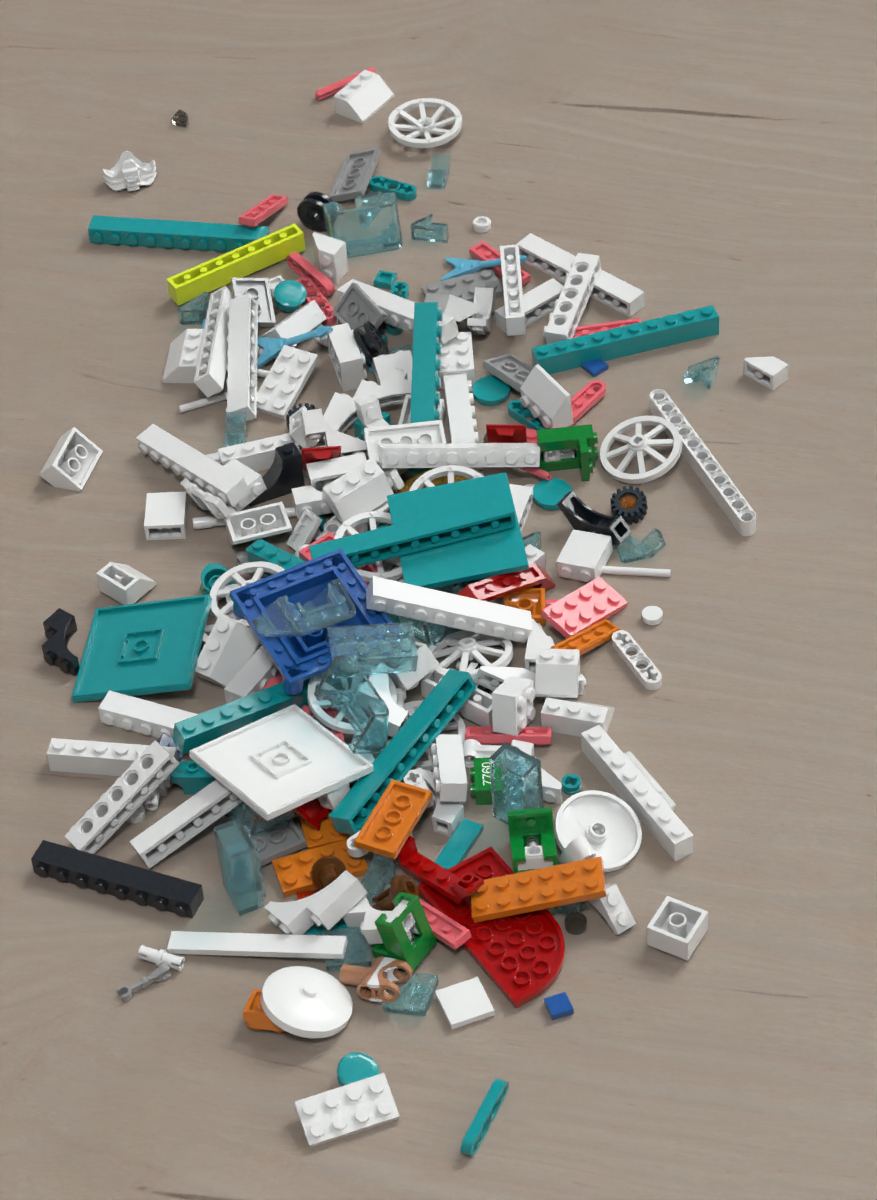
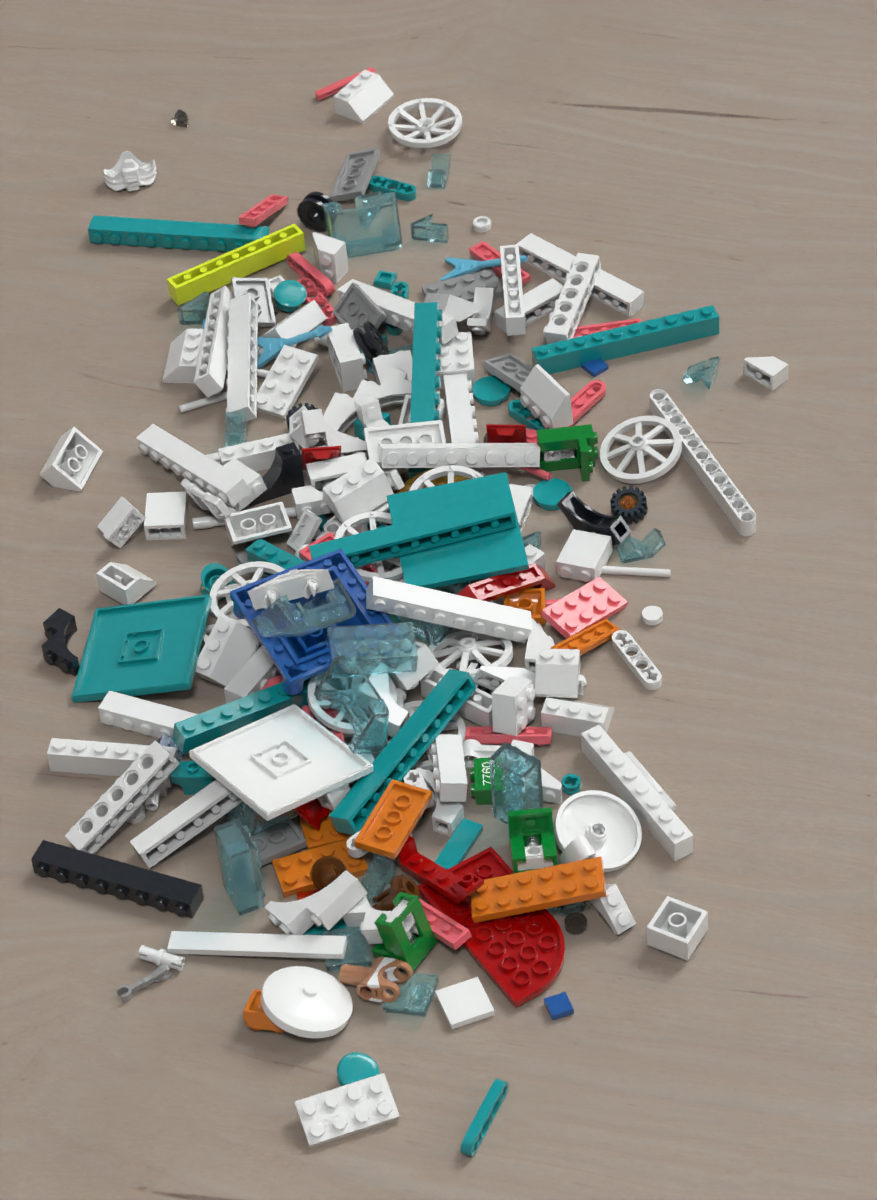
none -> white bracket [97,497,146,548]
none -> white connector [248,569,334,610]

